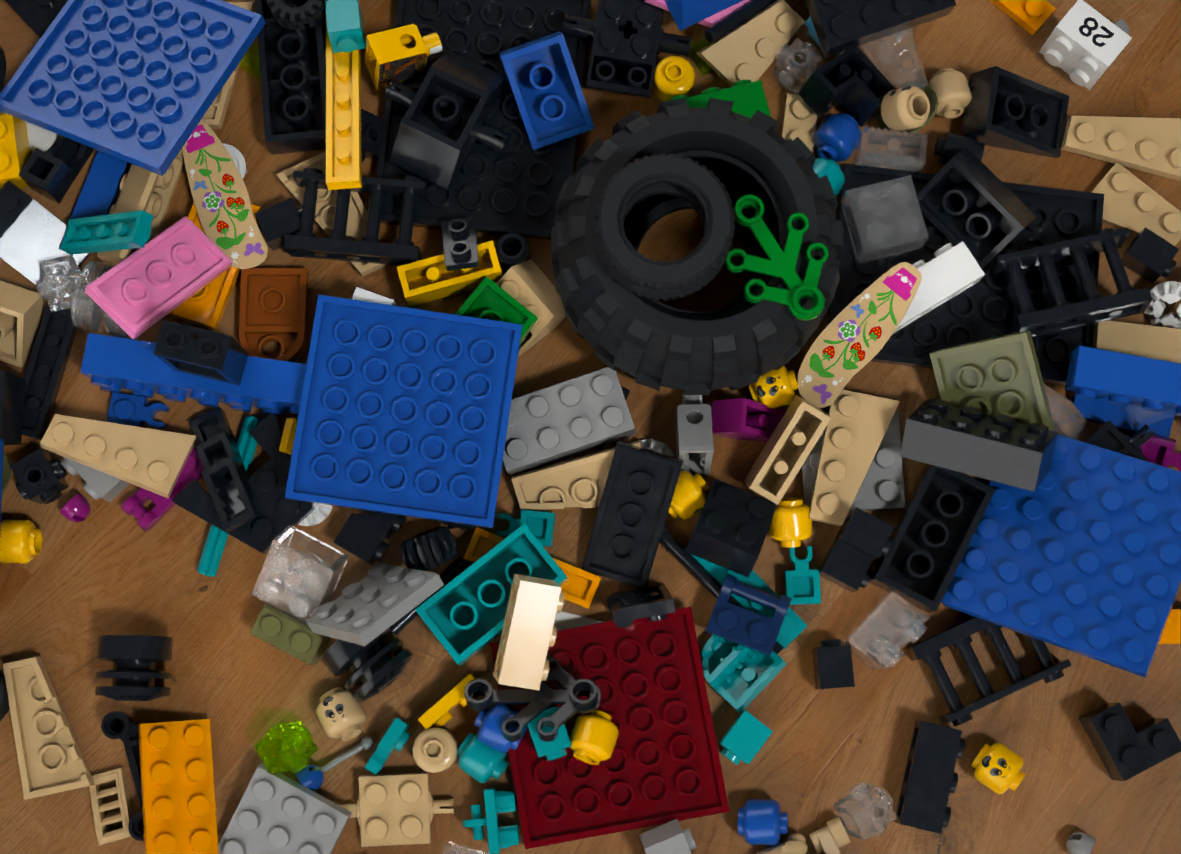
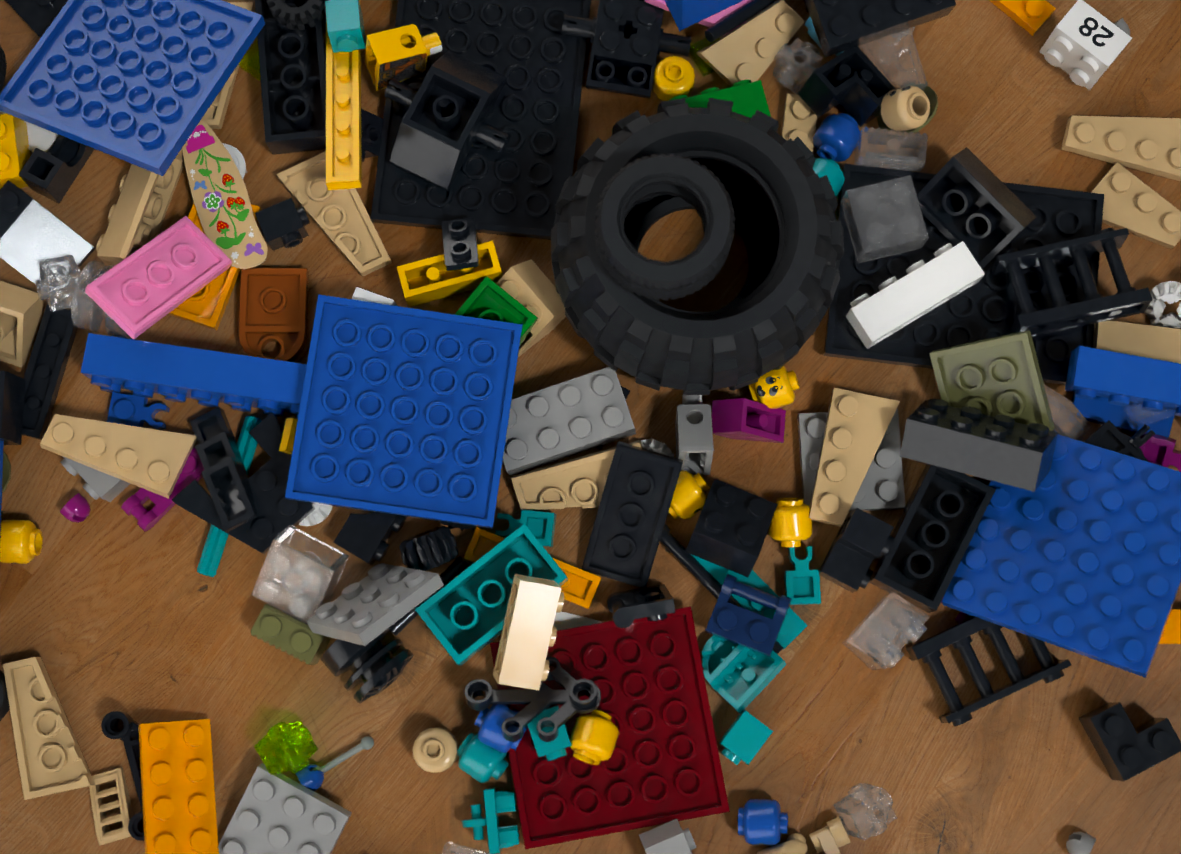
black brick [10,448,69,504] -> none
teal plate [60,210,154,255] -> none
blue tile [70,150,131,219] -> none
black wheel [95,635,173,701] -> none
black window [153,320,249,386] -> none
black fence [284,168,429,266] -> none
tan head [316,687,367,741] -> none
tan plate [338,772,454,847] -> none
teal plate [364,717,411,775] -> none
yellow plate [418,674,476,729] -> none
black brick [496,233,530,271] -> none
blue slope [499,31,594,150] -> none
green plant [725,195,829,320] -> none
tan brick [744,395,831,505] -> none
tan sticker [797,262,922,408] -> none
black brick [812,639,855,690] -> none
black brick [894,721,965,834] -> none
tan head [926,68,972,119] -> none
black brick [934,132,985,165] -> none
black slope [960,66,1069,158] -> none
yellow head [971,742,1026,795] -> none
black brick [1121,227,1179,284] -> none

